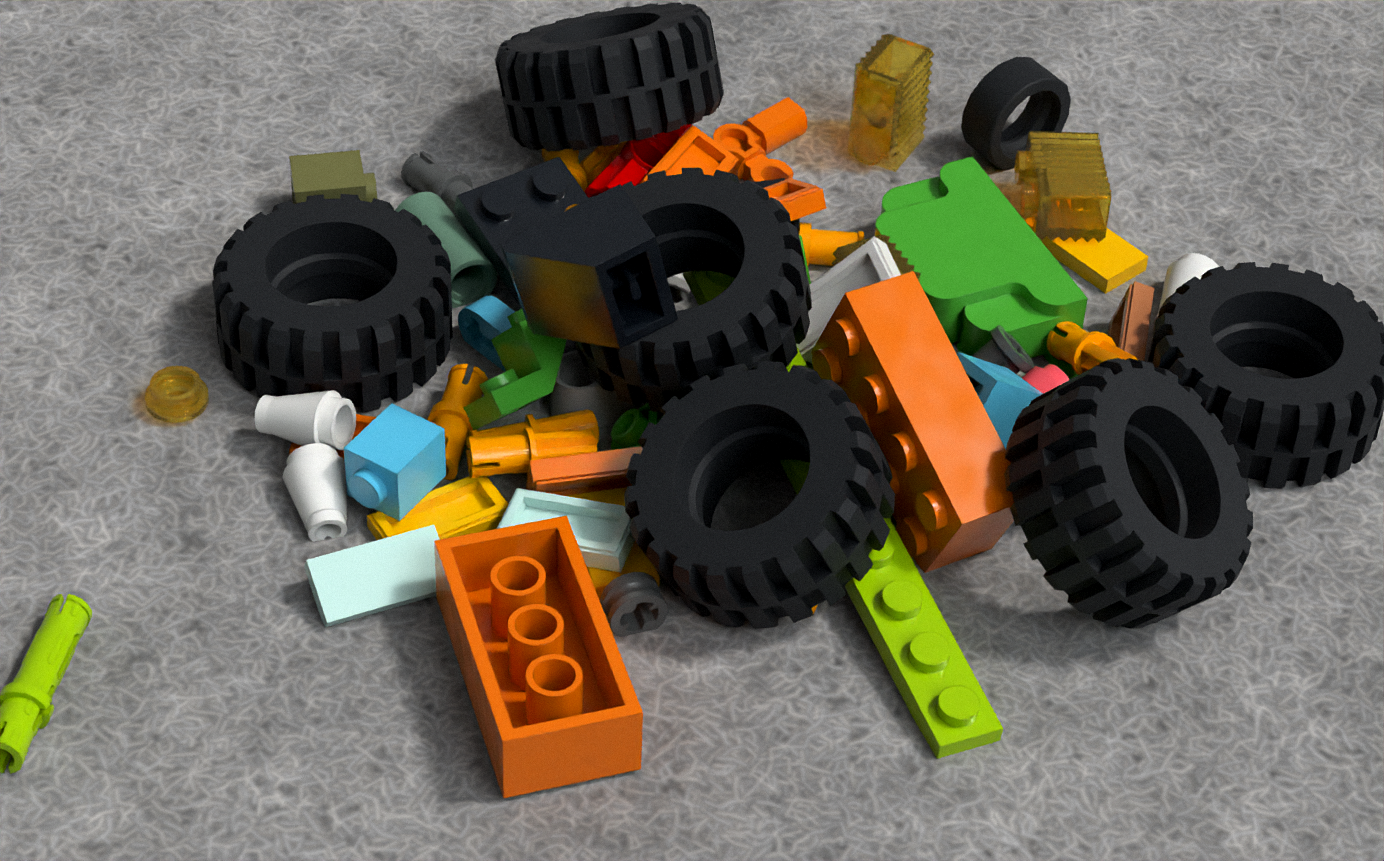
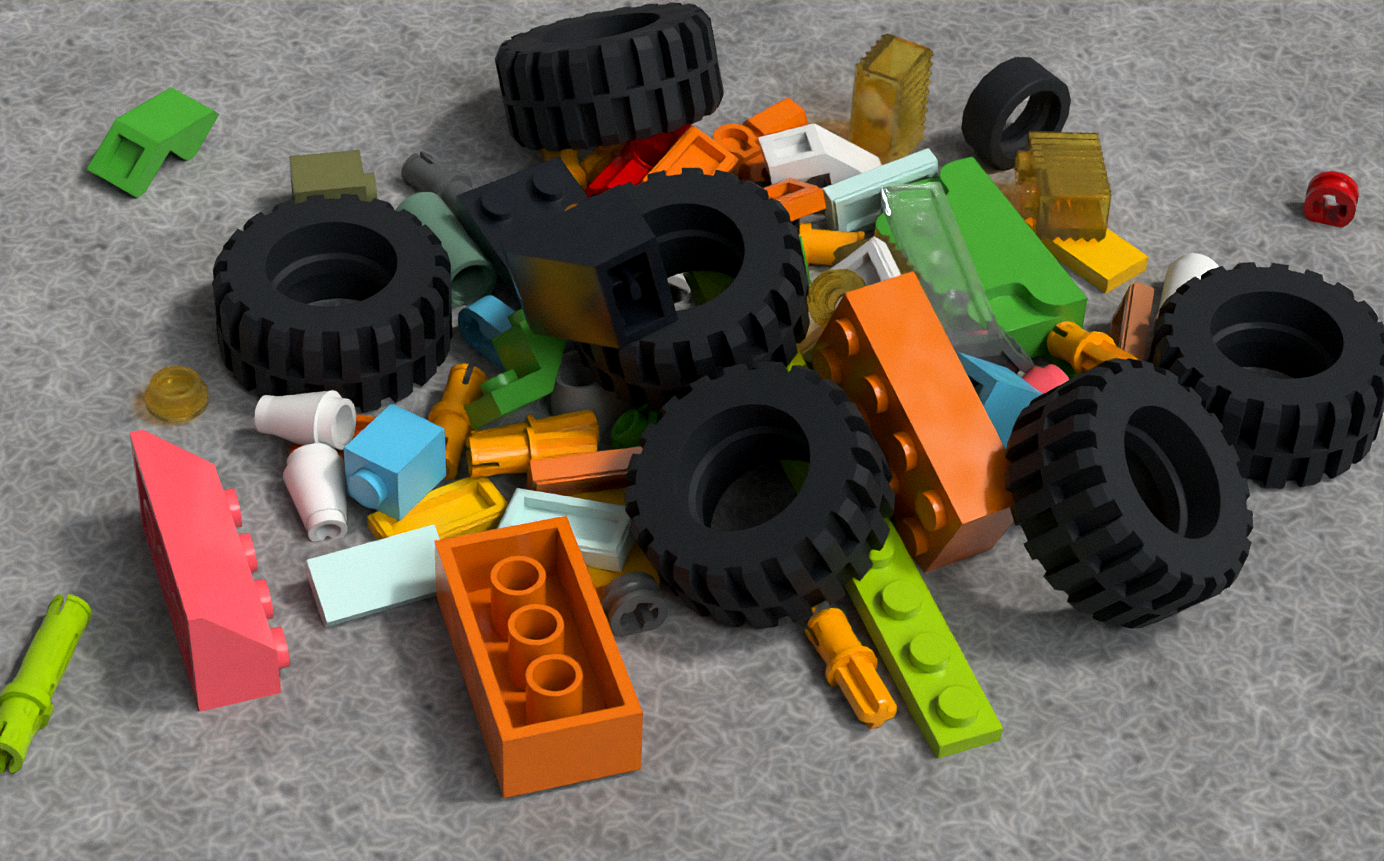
none -> bright green slope [87,87,219,198]
none -> coral slope [130,430,290,712]
none -> white slope [758,124,882,186]
none -> light orange axle [805,608,897,729]
none -> clear yellow plate [807,269,868,329]
none -> light aqua tile [823,148,939,232]
none -> clear tile [881,182,1003,357]
none -> red bush [1303,171,1359,228]

